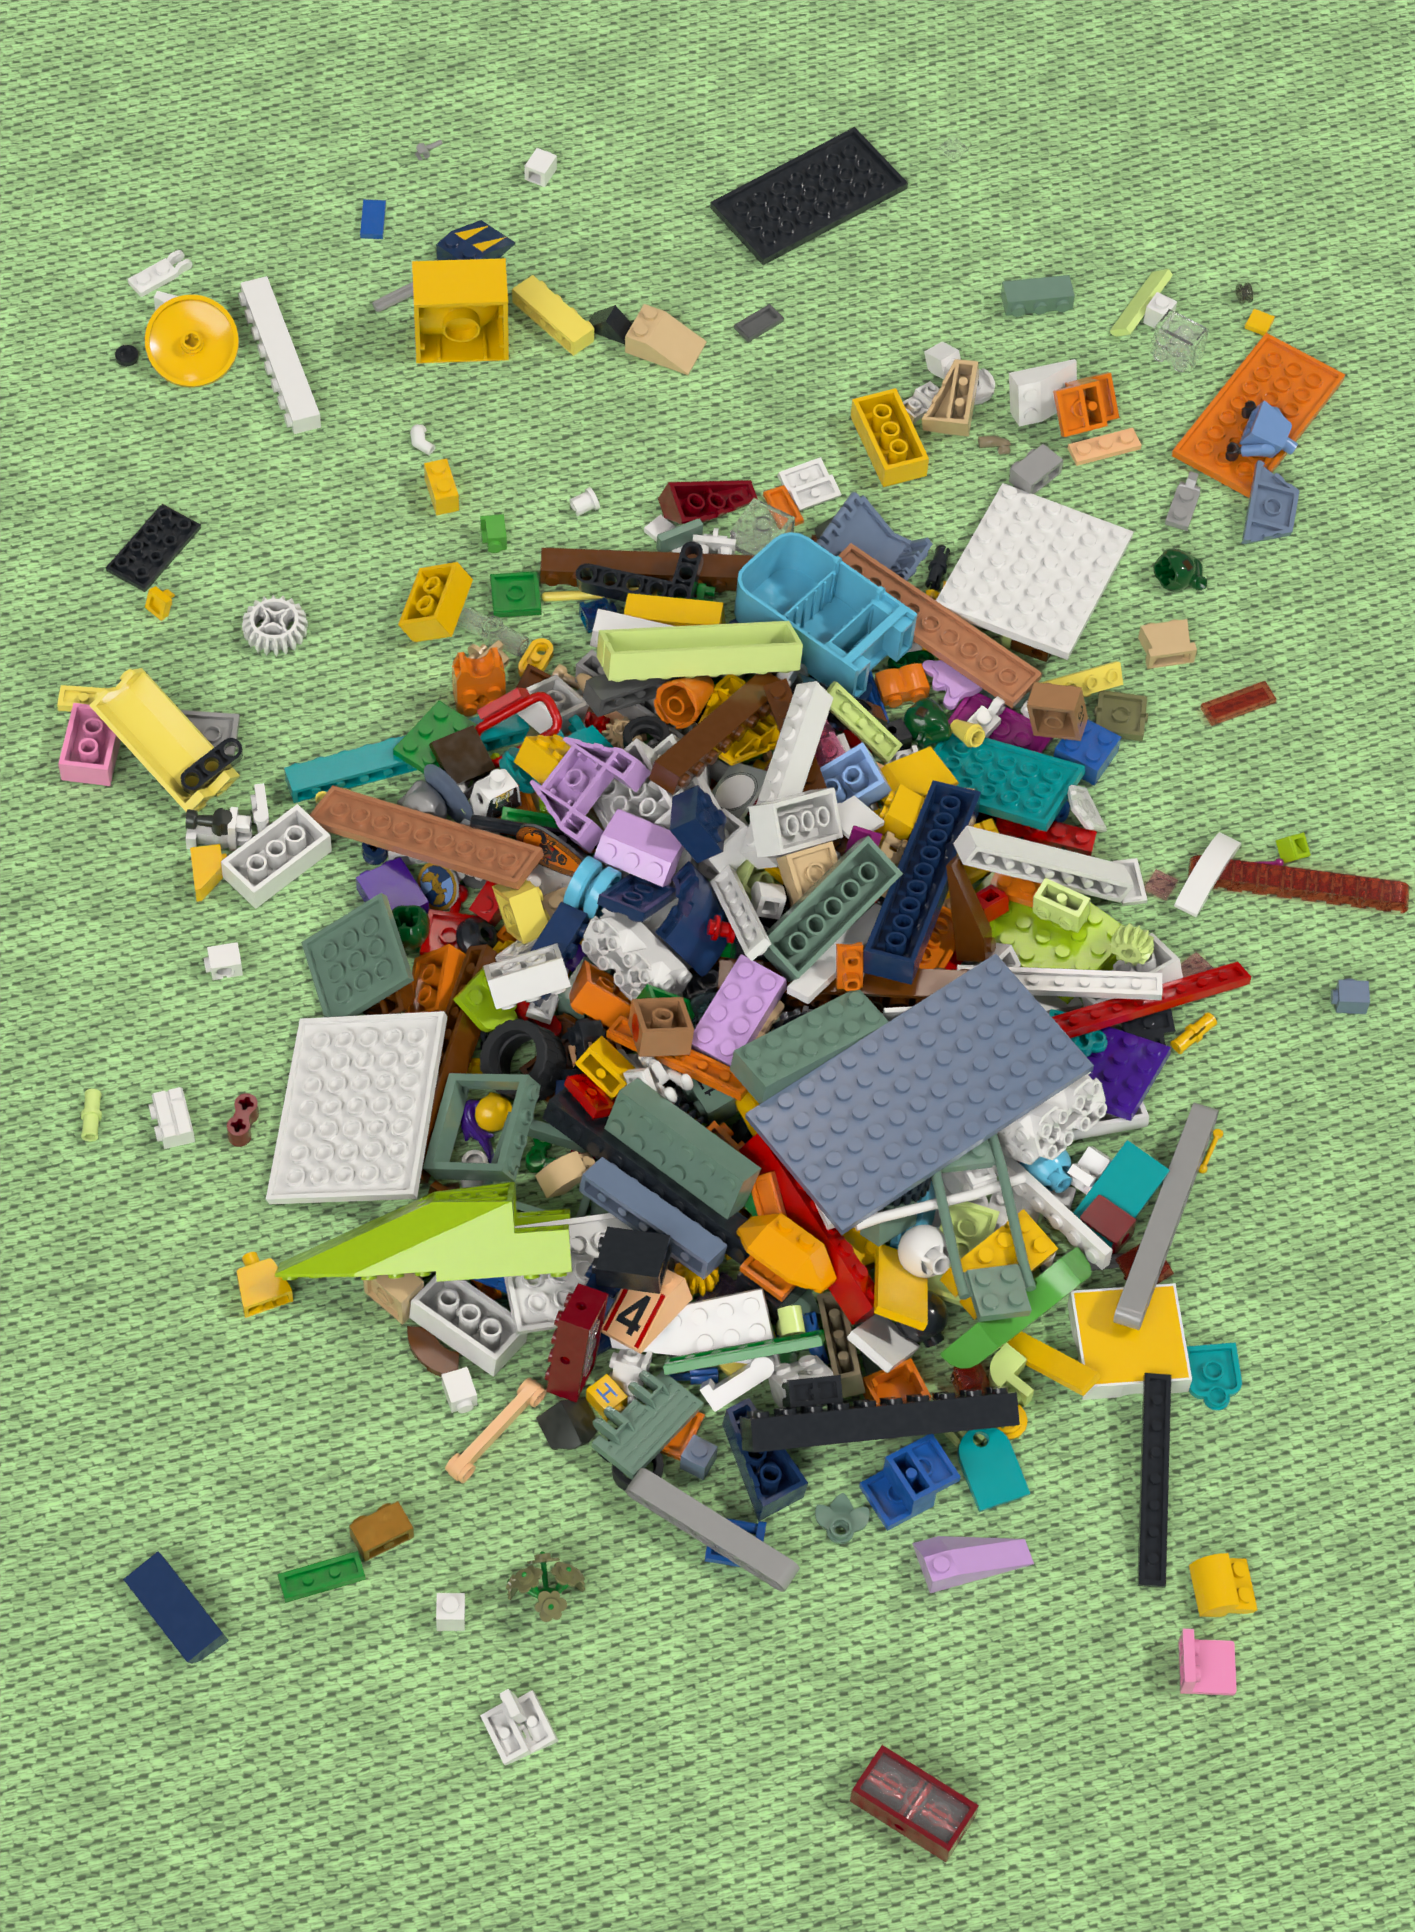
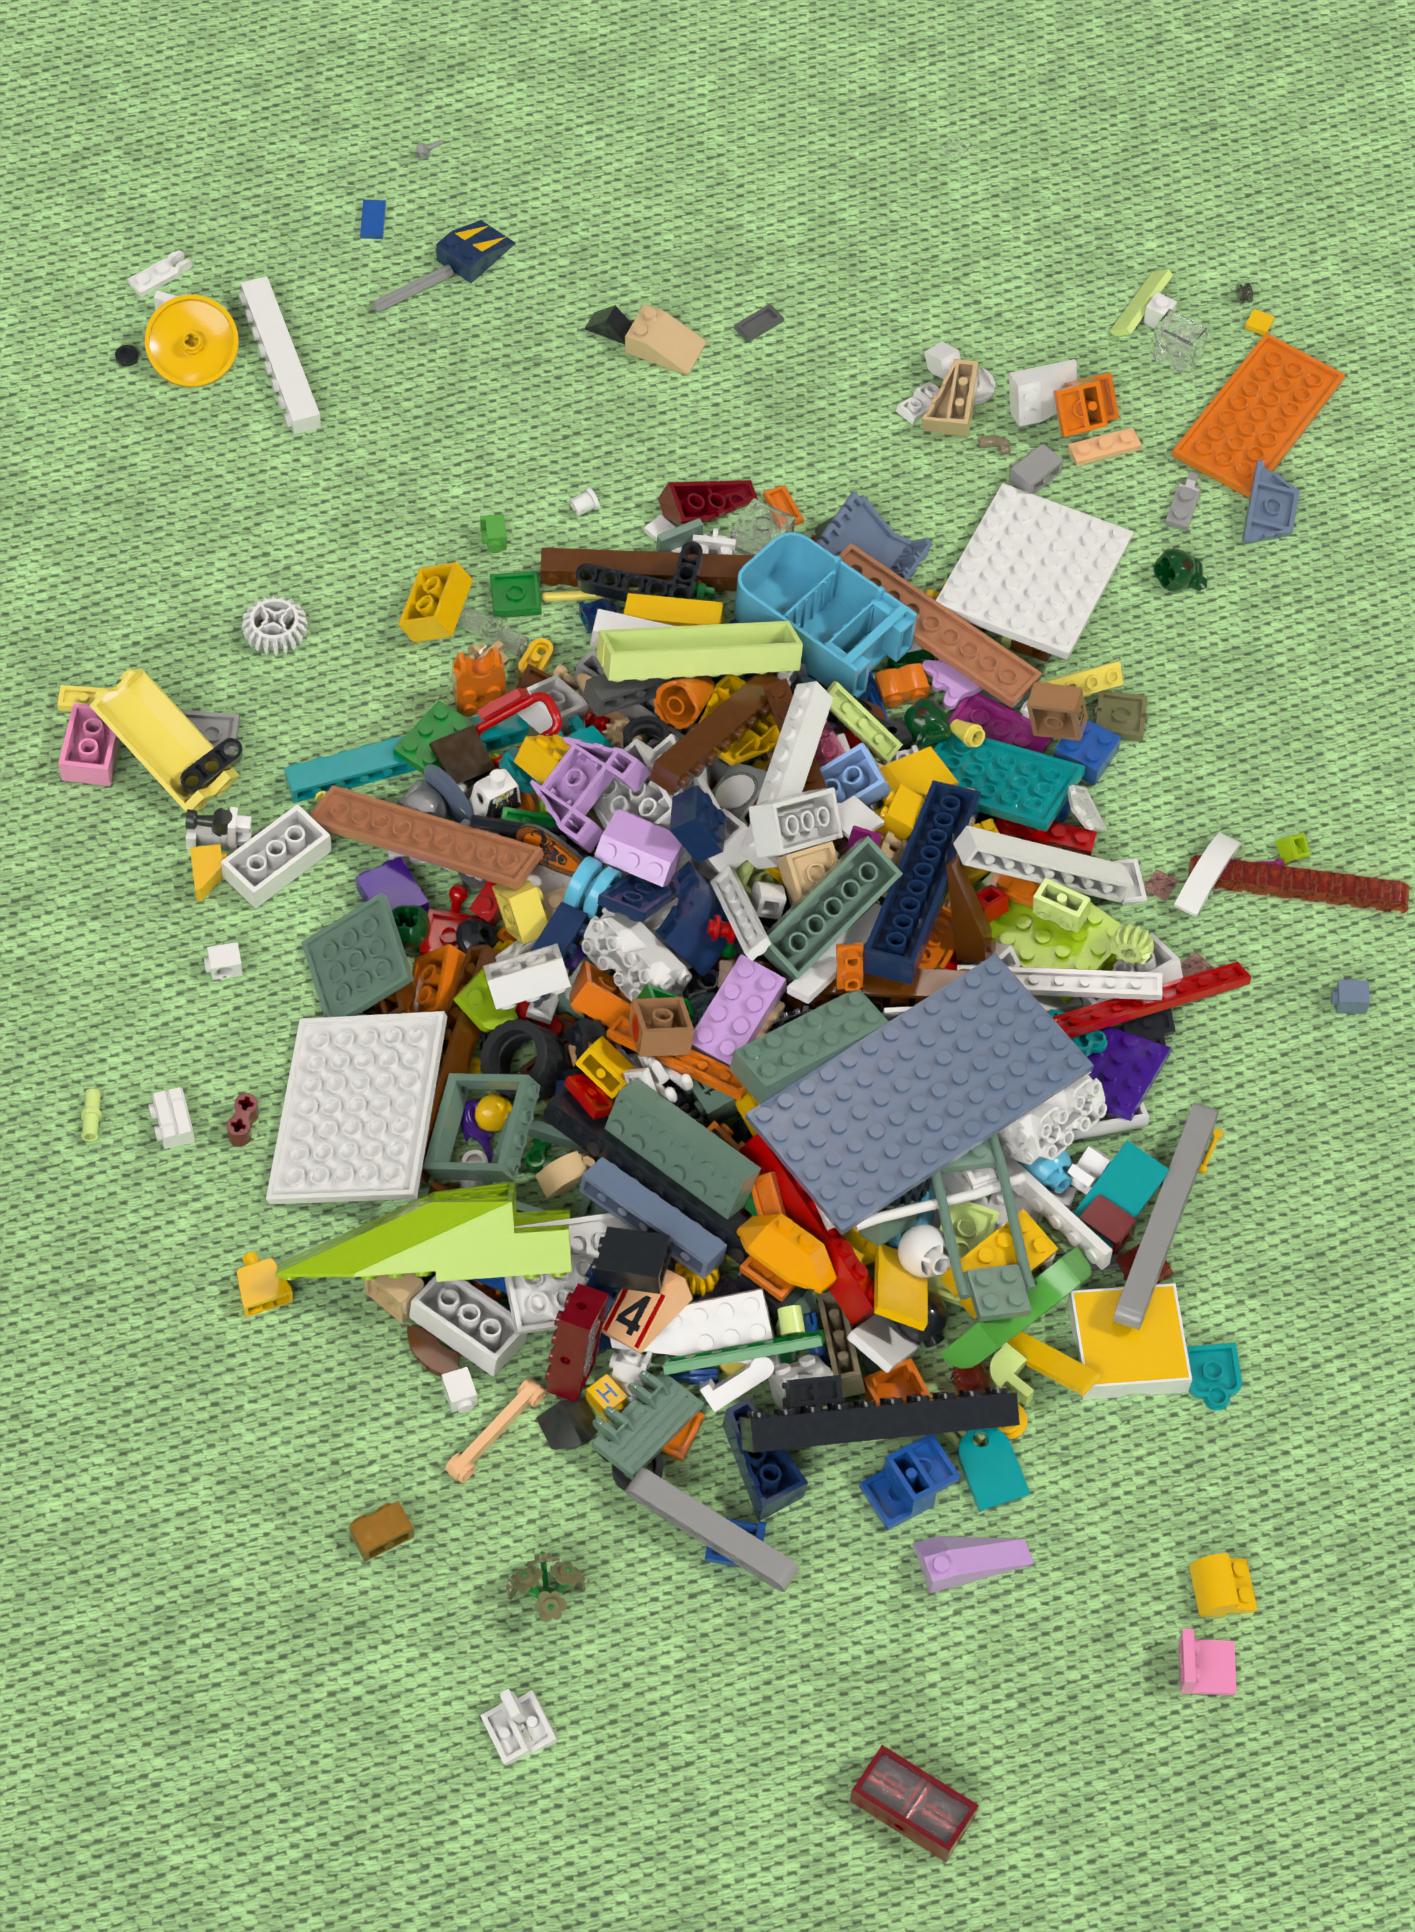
black tile [106,504,201,592] -> none
dark blue brick [123,1551,229,1664] -> none
yellow tile [145,586,175,621] -> none
white plate [250,783,269,833] -> none
green plate [277,1551,366,1603] -> none
dark blue wheel [362,843,388,865] -> none
white arm [410,424,436,455] -> none
yellow piece [412,258,509,363] -> none
shield [417,863,465,911] -> none
yellow brick [424,458,459,515] -> none
white brick [436,1593,465,1631] -> none
light yellow brick [512,275,594,356] -> none
white brick [525,148,557,187] -> none
sand blue brick [680,1435,718,1480] -> none
black plate [710,127,908,265] -> none
white slope [777,457,842,511] -> none
sand green plate [815,1493,870,1544] -> none
yellow brick [851,388,929,487] -> none
black pin [925,545,950,590] -> none
white plate [967,696,1005,738] -> none
sand green brick [1001,275,1075,317] -> none
tan hips [1138,619,1197,669] -> none
black tile [1138,1373,1171,1588] -> none
yellow pin [1170,1012,1217,1054] -> none
clear red tile [1200,681,1276,726] -> none
medium blue torso [1225,400,1298,461] -> none

